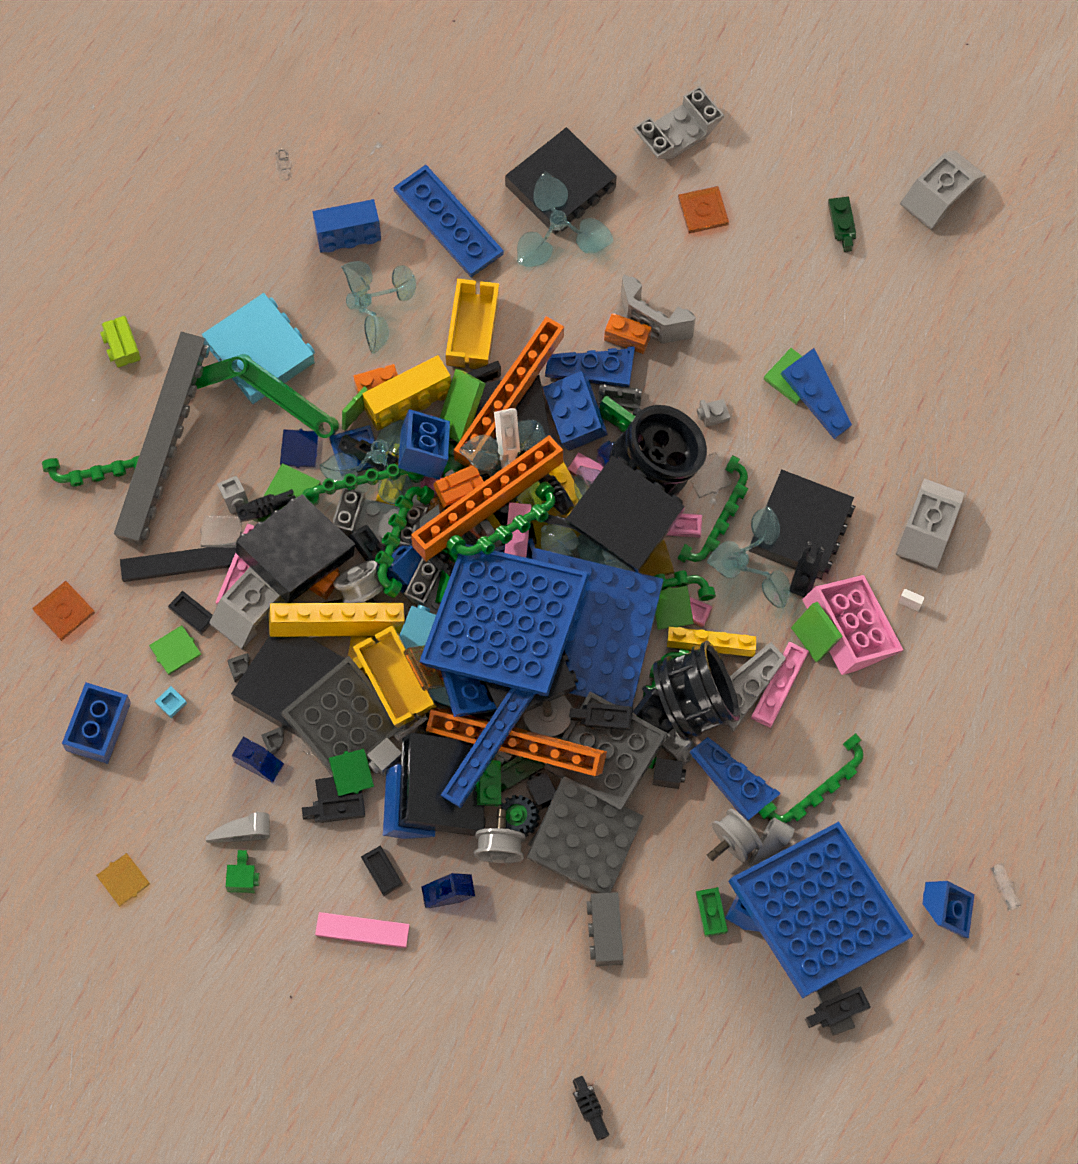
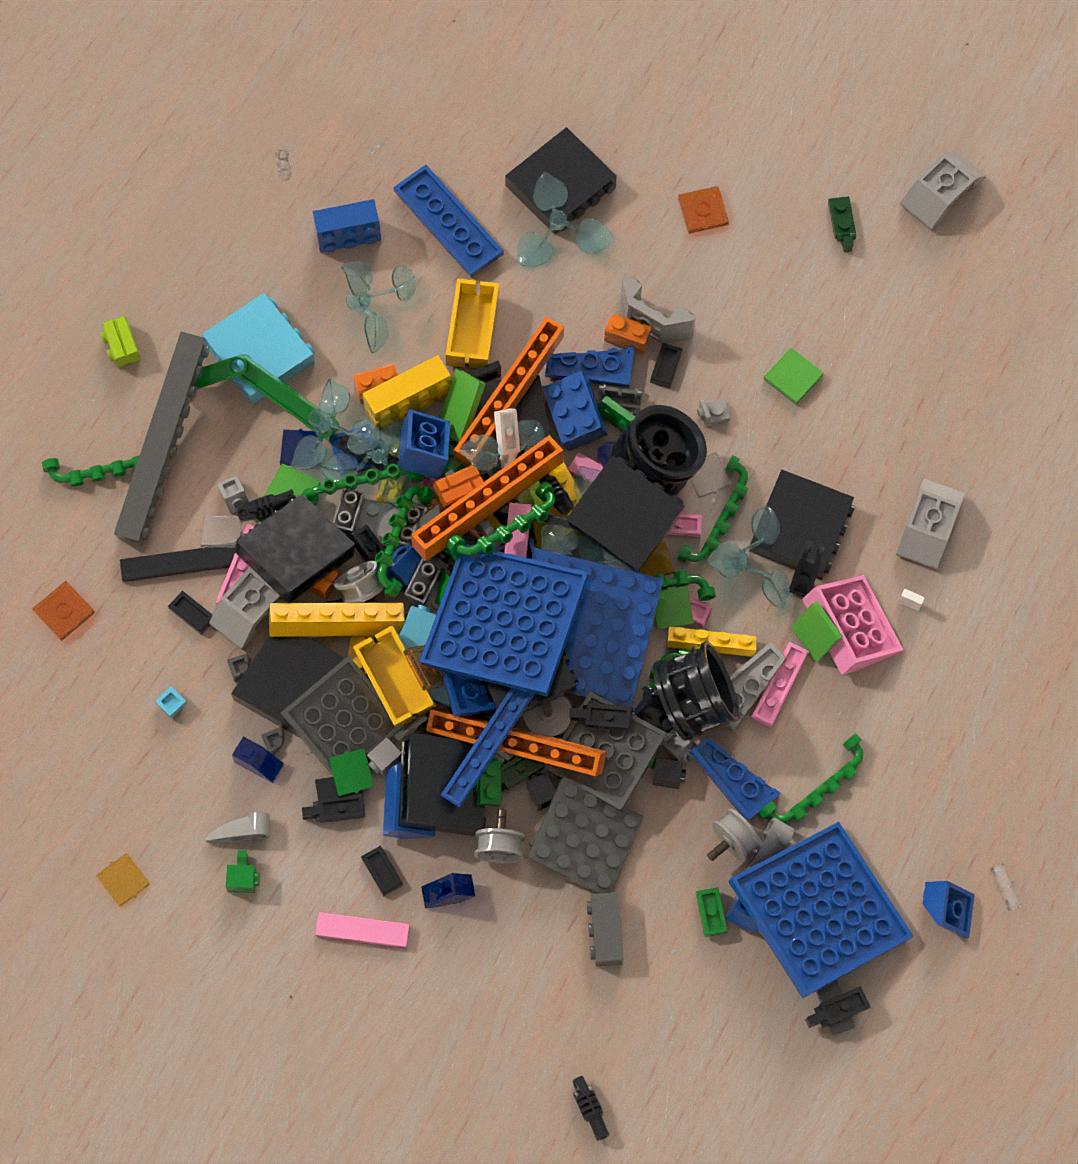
blue brick [62,682,131,764] -> none
bright green piece [149,625,201,675] -> none
bright green piece [342,386,368,431] -> none
black wheel [496,795,540,837] -> none
light grey slope [633,86,724,159] -> none
blue wing [781,348,852,439] -> none
none -> clear light blue plant [290,379,380,470]
none -> black tile [650,343,683,388]

